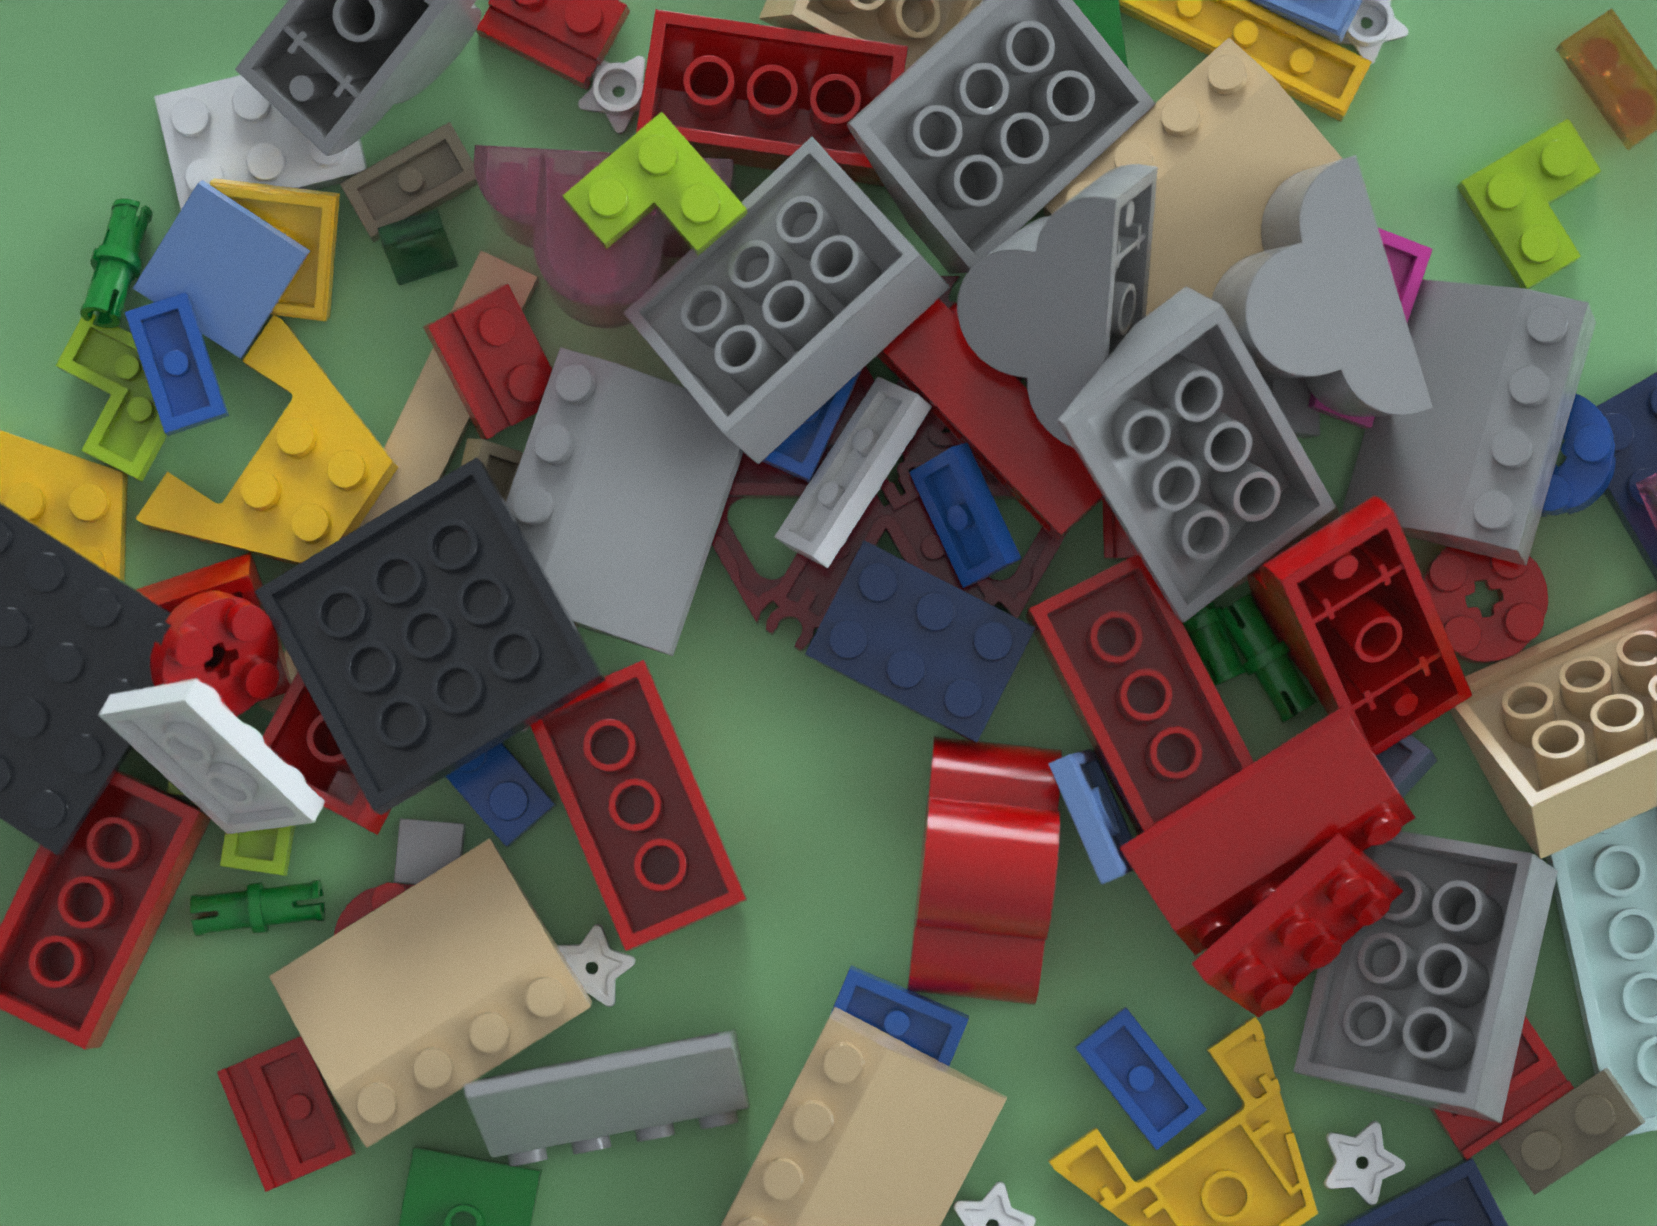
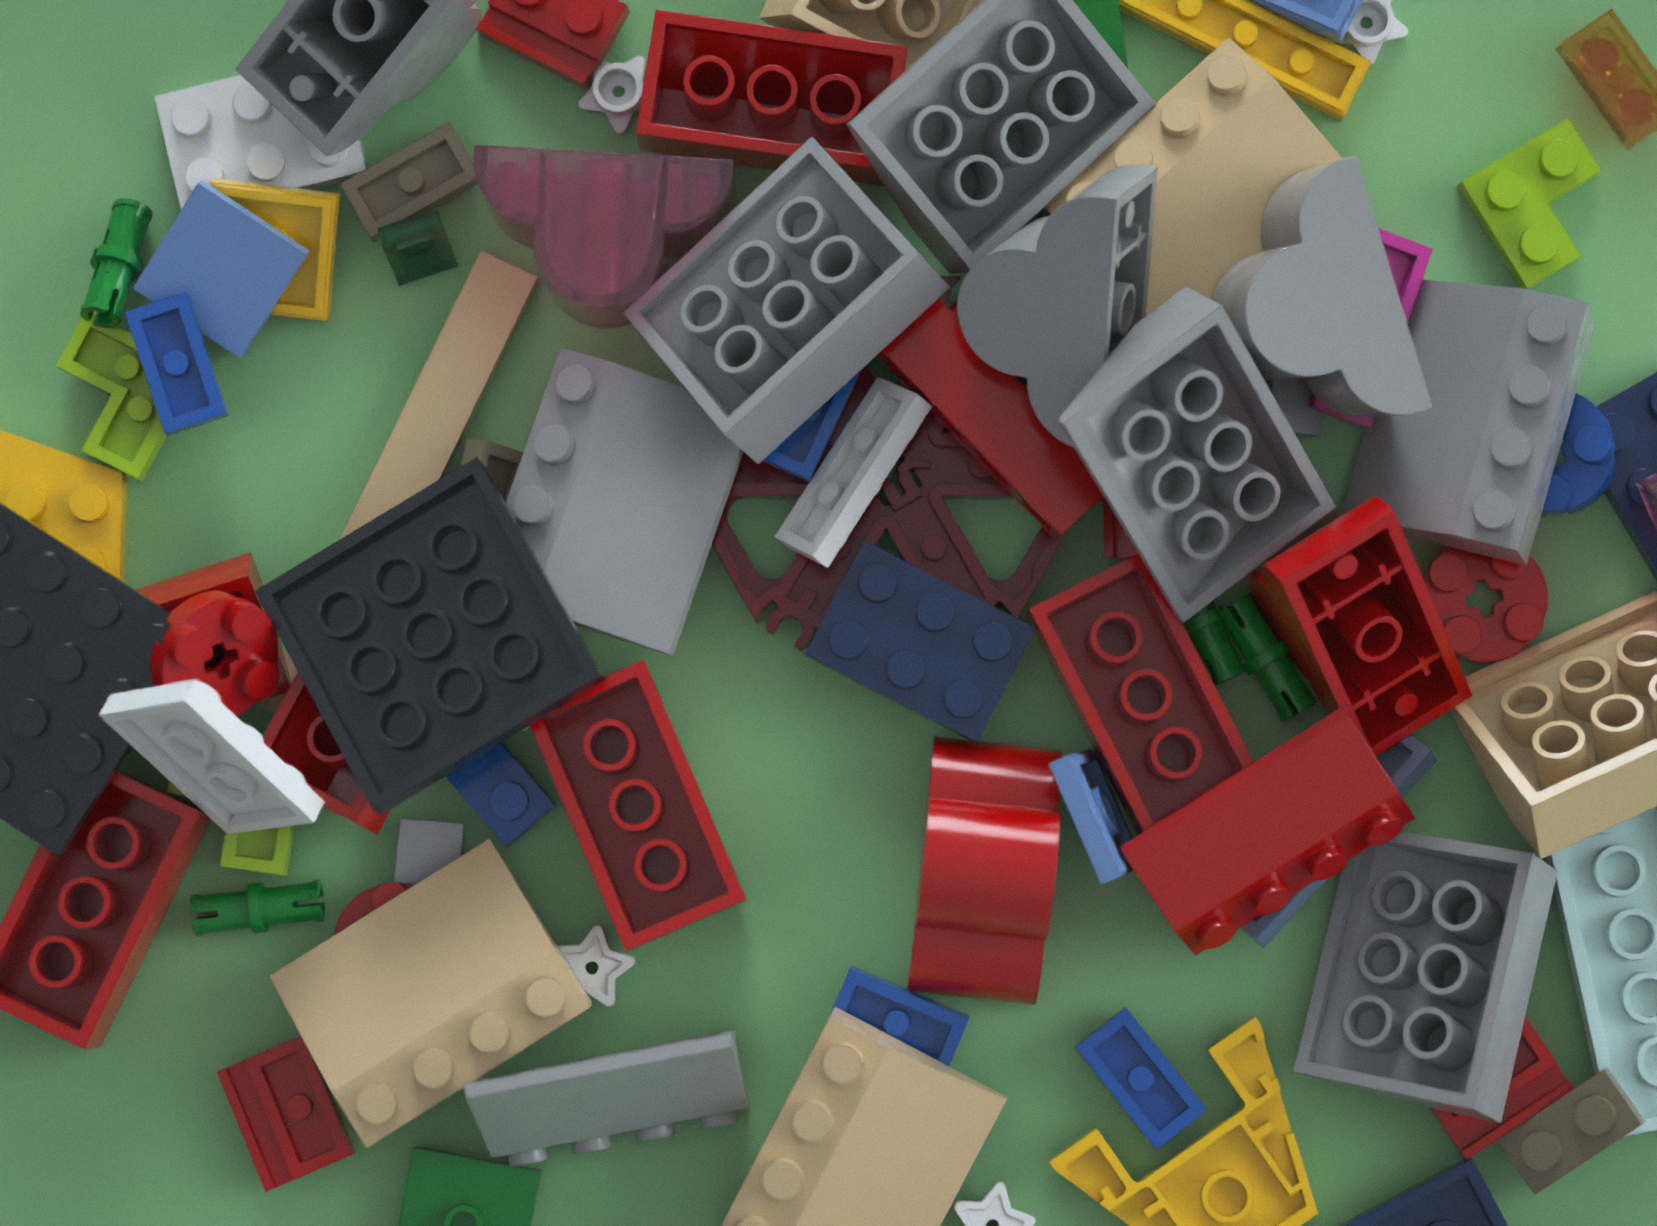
yellow wing [135,314,398,565] -> none
red plate [423,284,552,440] -> none
lime plate [563,112,747,256] -> none
blue plate [909,442,1022,588] -> none
red plate [1191,833,1403,1018] -> none
white plate [1324,1121,1405,1206] -> none

